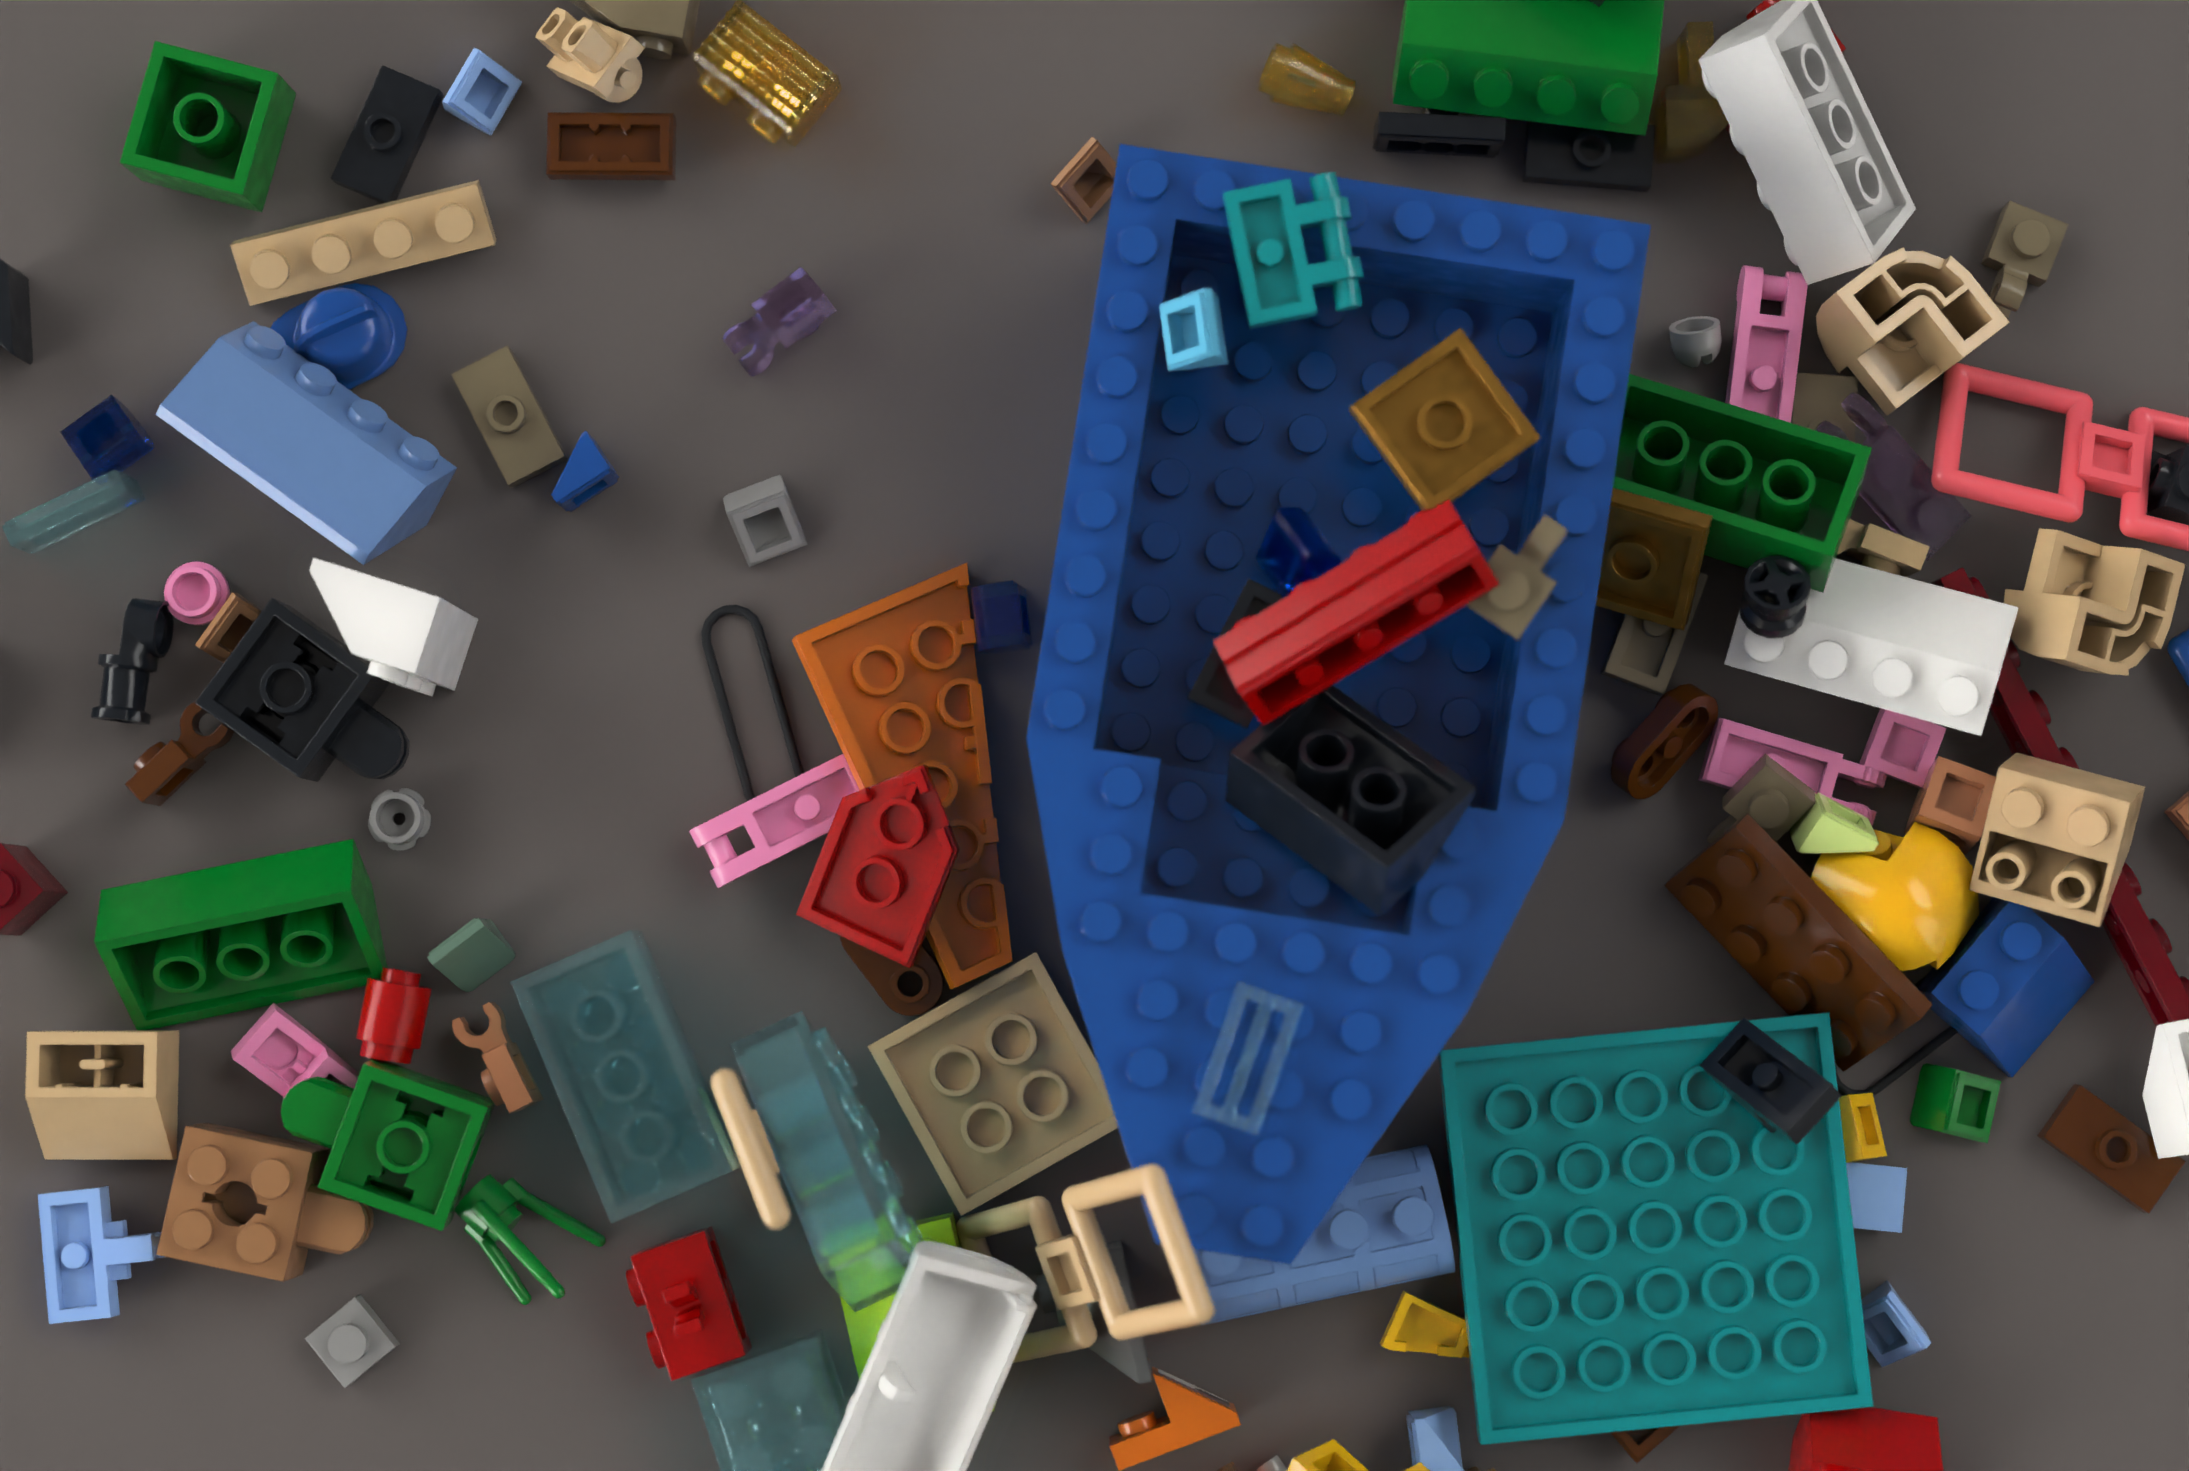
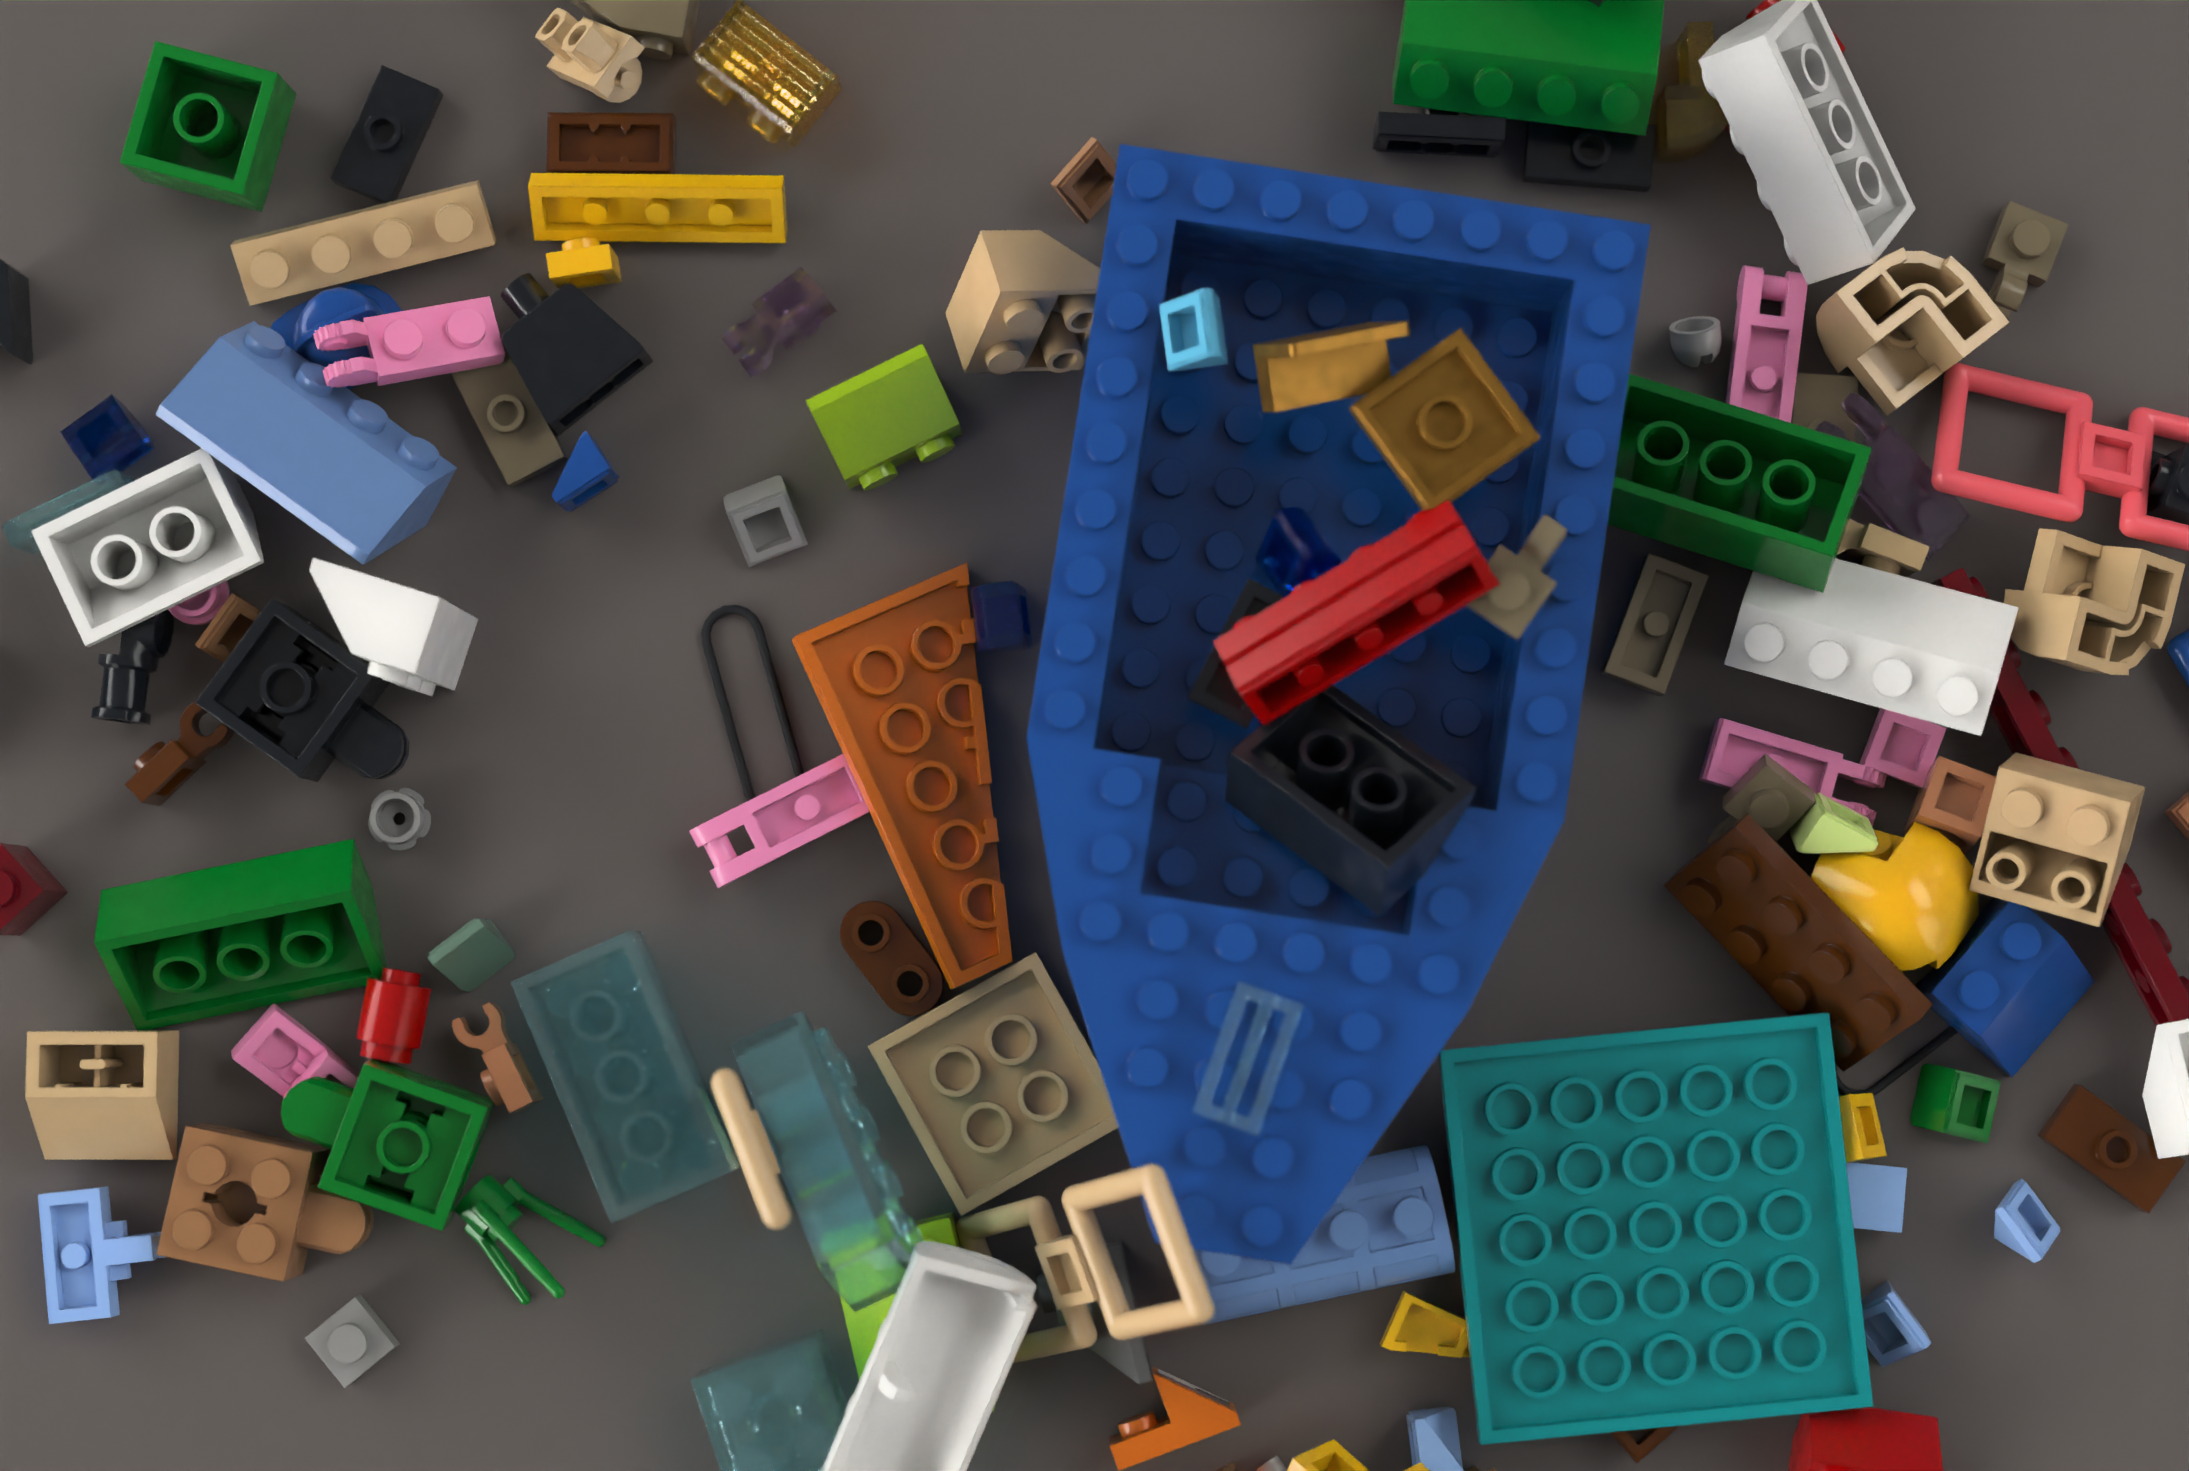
light blue slope [442,48,522,136] -> none
red brick [626,1226,752,1381] -> none
red tile [796,764,960,968] -> none
teal plate [1223,172,1364,329] -> none
clear yellow cone [1258,42,1356,116] -> none
pearl gold tile [1596,488,1713,631] -> none
reddish brown plate [1611,684,1718,799] -> none
black slope [1700,1018,1842,1145] -> none
black wheel [1740,556,1811,638] -> none
none -> white slope [31,448,264,647]
none -> bright pink hinge [313,296,505,388]
none -> black torso [500,273,653,435]
none -> yellow plate [528,173,788,243]
none -> yellow plate [546,238,622,289]
none -> lime slope [805,343,962,491]
none -> tan slope [945,230,1100,374]
none -> pearl gold panel [1253,321,1410,412]
none -> light blue slope [1994,1179,2061,1263]

